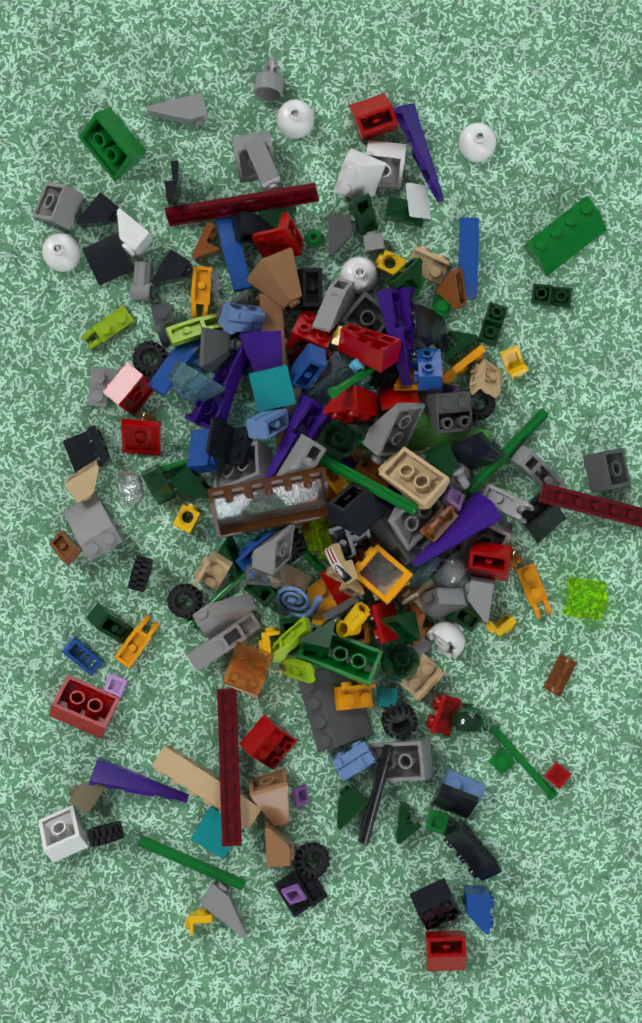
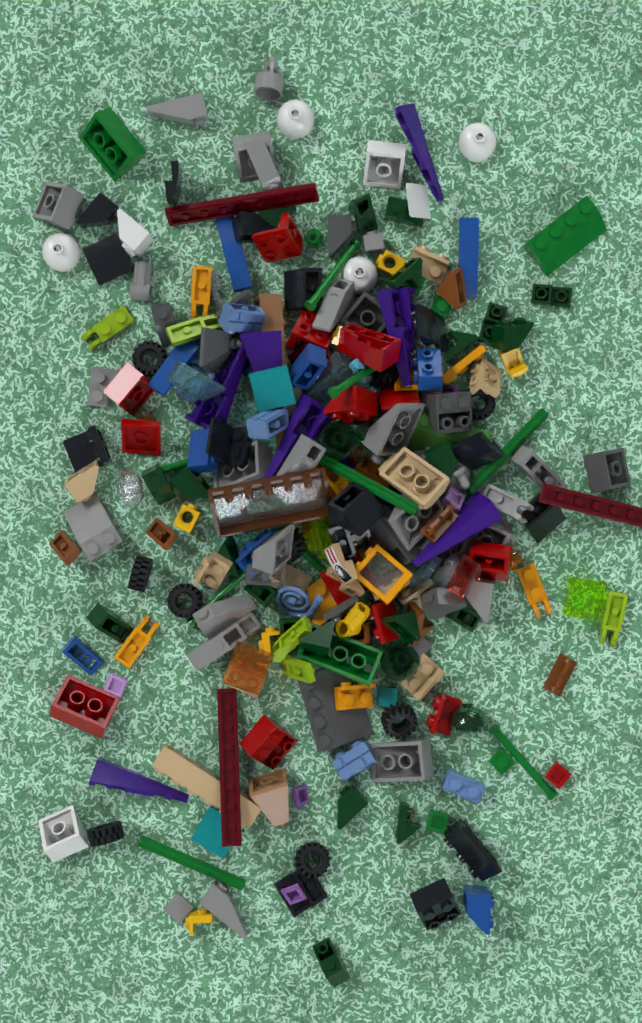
dark tan slope [68,781,106,814] -> none
black slope [150,249,193,287] -> none
dark orange slope [191,222,221,261] -> none
medium nougat slope [247,248,302,308] -> none
medium nougat slope [265,820,295,867] -> none
white slope [334,148,386,198] -> none
red slope [349,93,398,142] -> none
black axle [358,744,394,845] -> none
red slope [425,930,466,971] -> none
white cylinder [427,621,466,659] -> none
black slope [430,783,479,819] -> none
yellow bracket [485,613,517,637] -> none
none -> dark orange slope [145,517,180,550]
none -> light grey piece [164,892,194,923]
none -> green bar [304,239,361,311]
none -> dark green slope [312,937,351,988]
none -> clear red slope [446,554,481,598]
none -> dark green slope [491,317,534,350]
none -> lime hinge [598,590,628,646]

